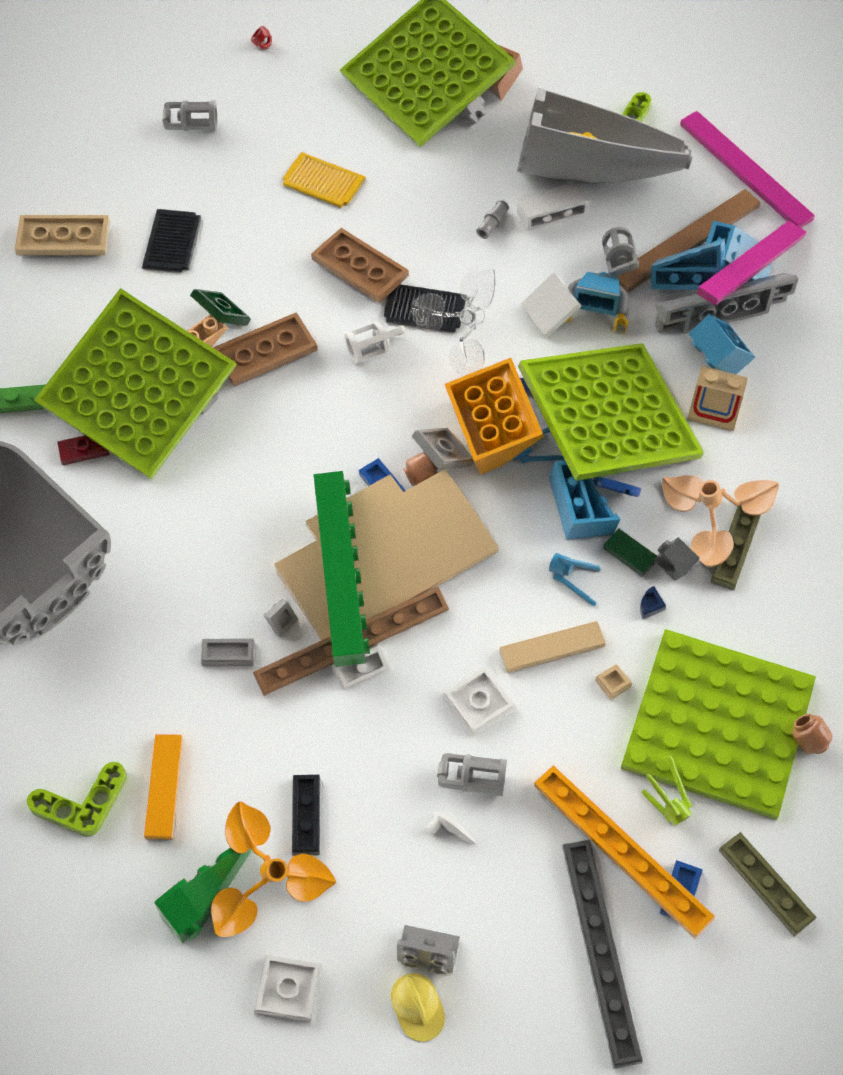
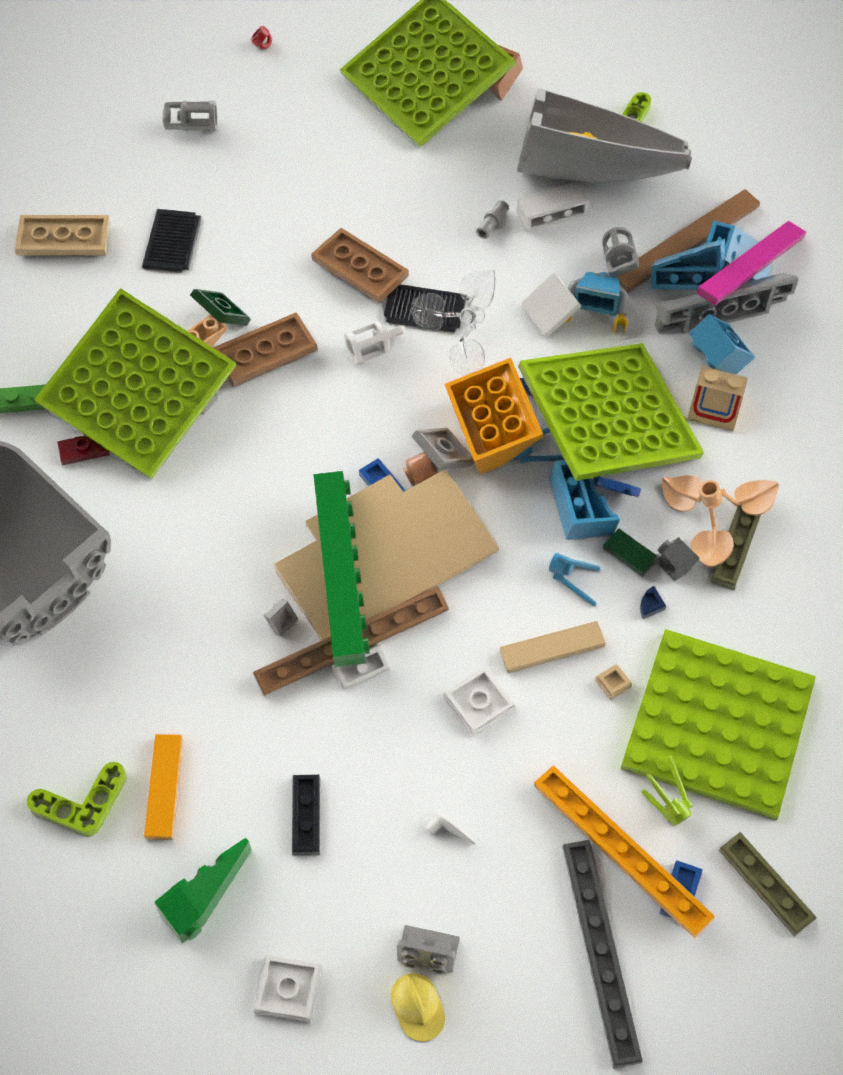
light grey tile [201,638,255,666] -> none
light orange plant [210,801,336,937] -> none
yellow window [282,152,366,208] -> none
light grey piece [437,753,507,797] -> none
light grey tile [458,95,487,125] -> none
dark pink tile [680,111,815,228] -> none
nougat head [792,714,833,754] -> none

